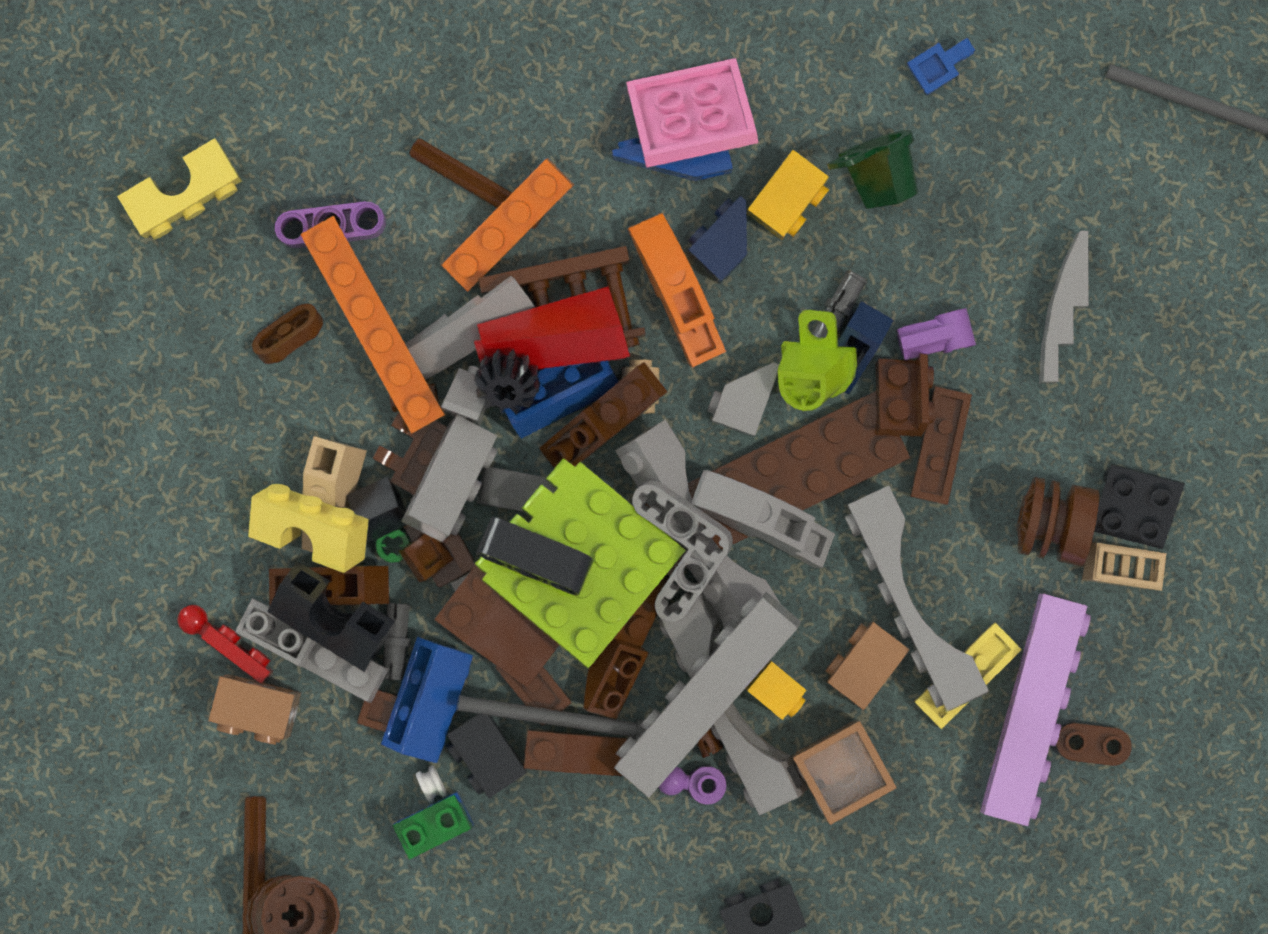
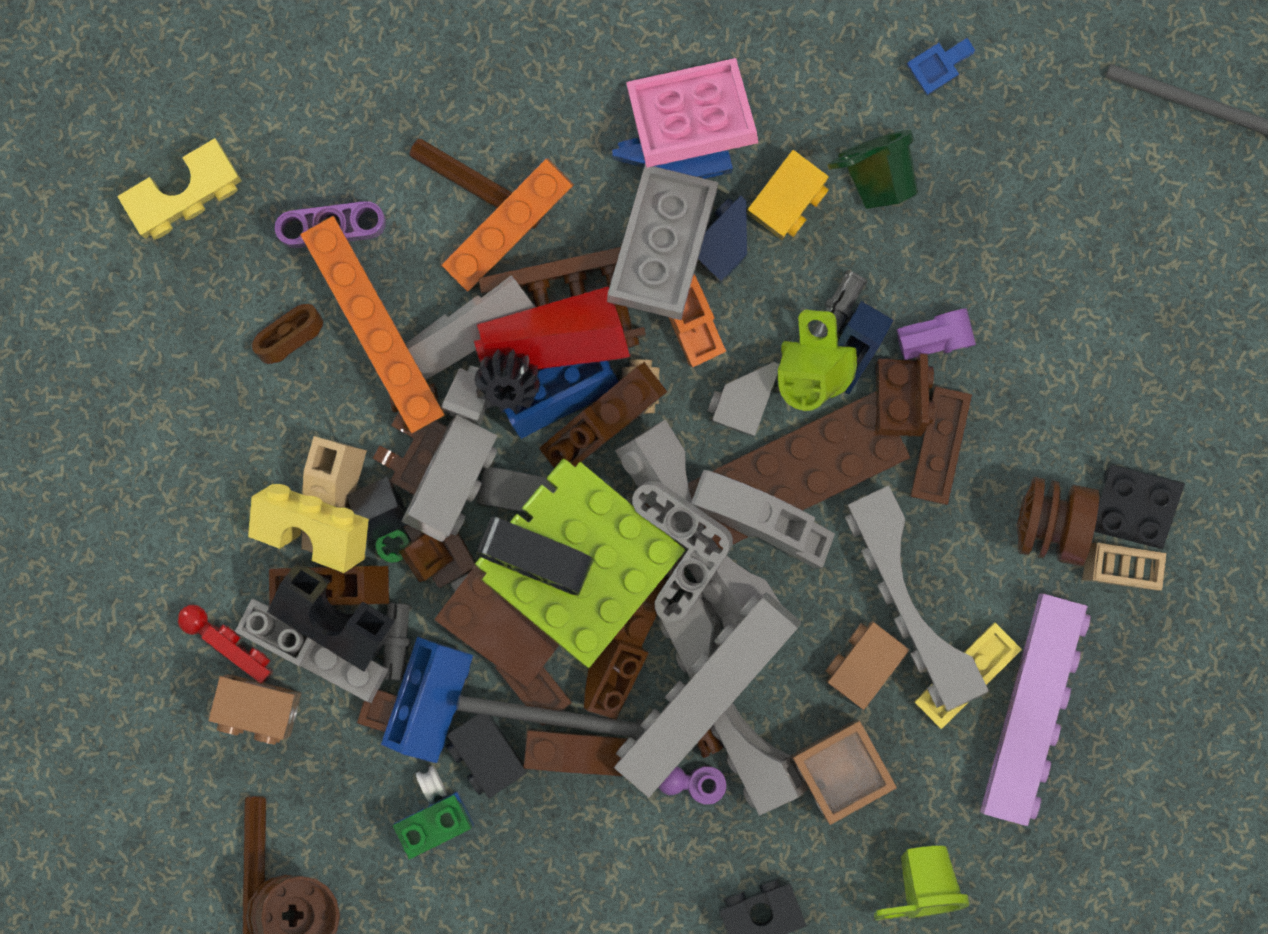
yellow brick [745,660,807,720] -> none
light grey slope [1039,231,1089,384] -> none
reddish brown plate [1056,723,1132,766] -> none
none -> light grey plate [607,164,718,320]
none -> lime container [874,846,969,920]

